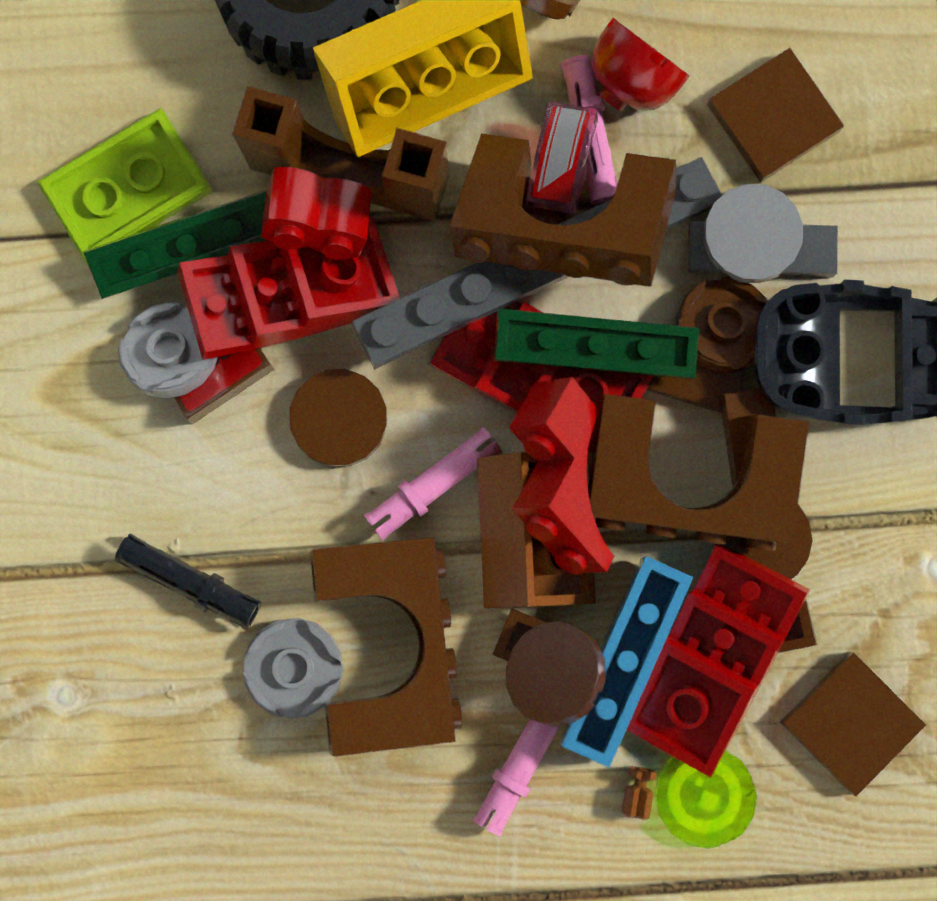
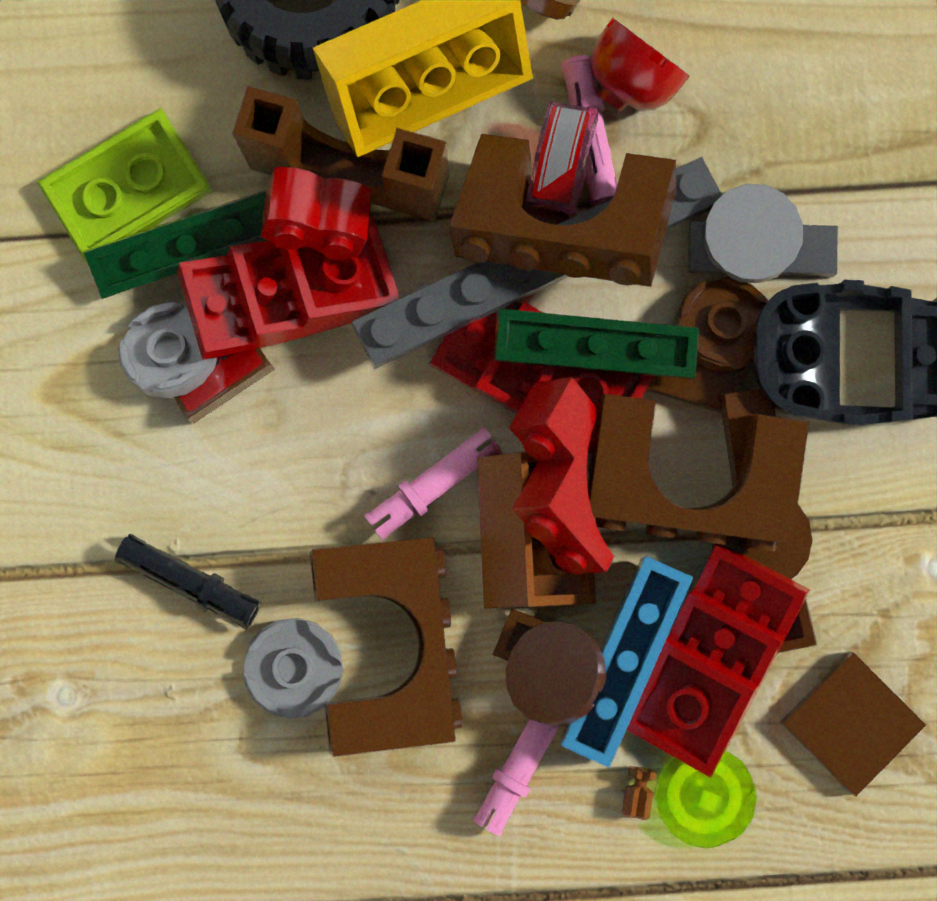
reddish brown tile [290,369,387,467] -> none
reddish brown tile [707,48,844,183] -> none

